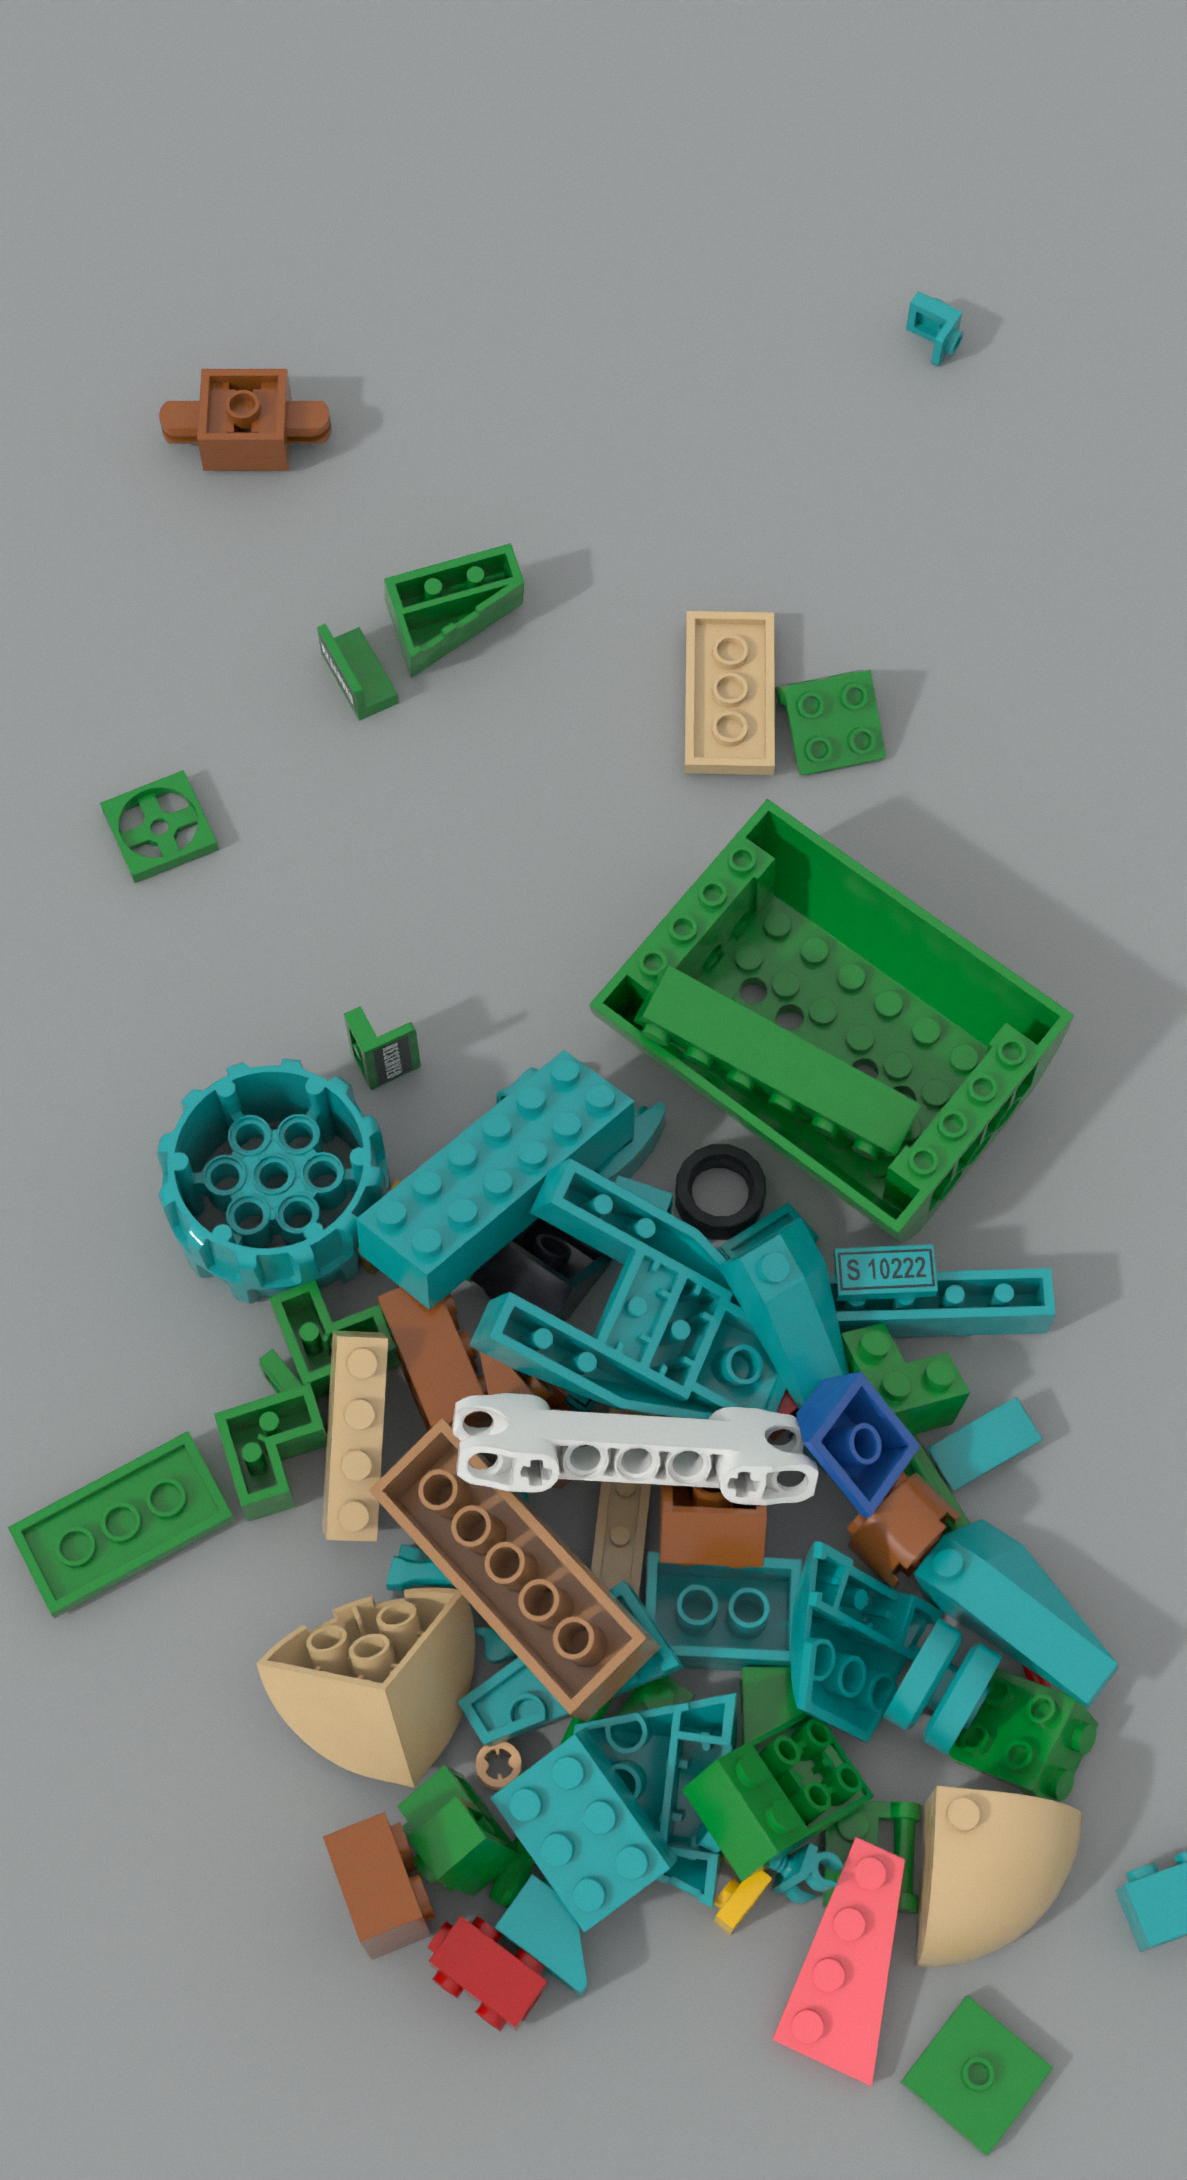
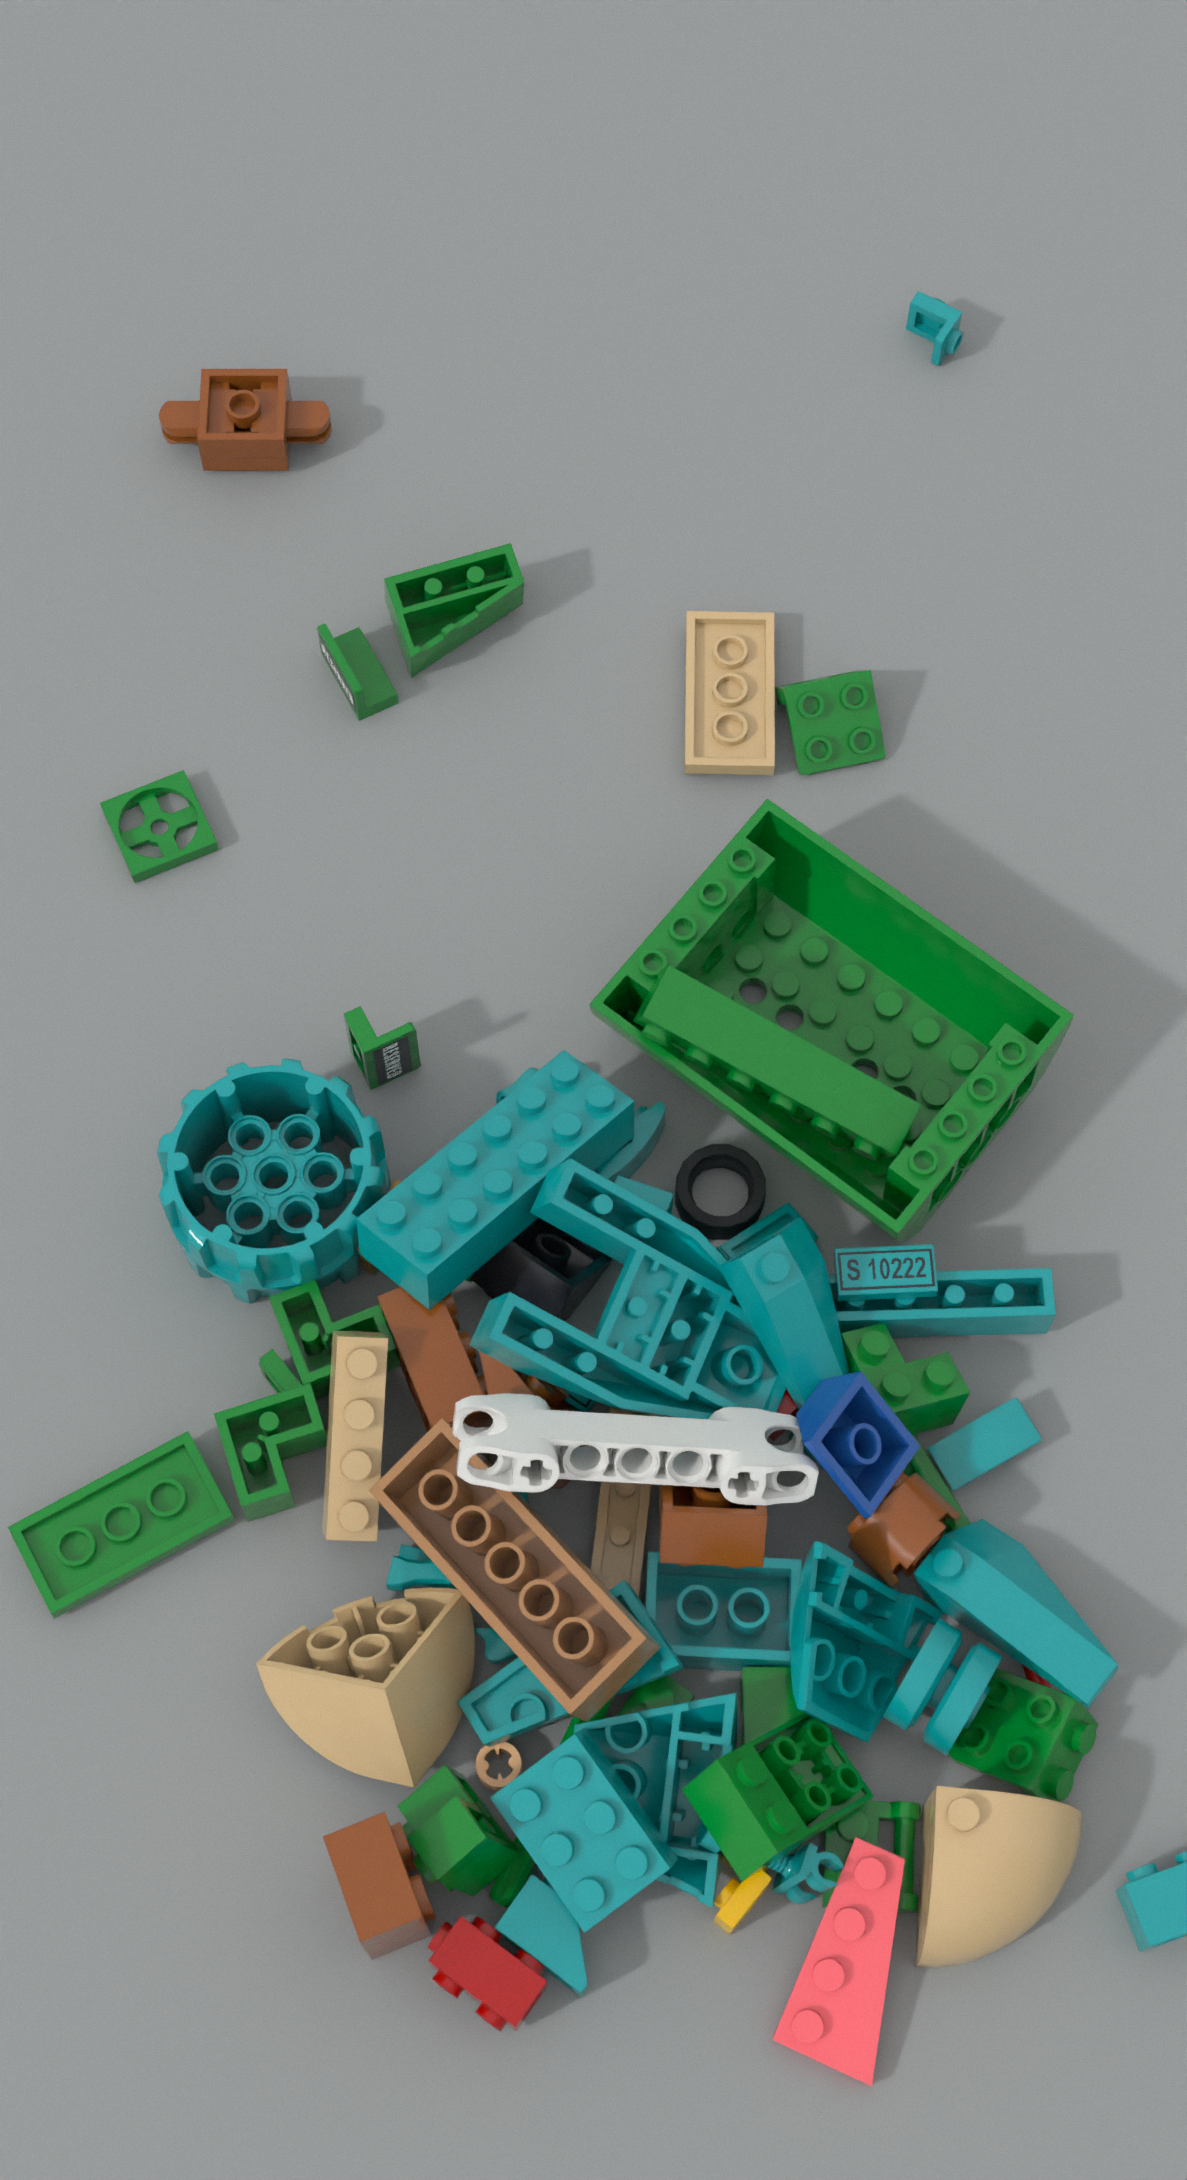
green plate [900,1995,1053,2156] -> none

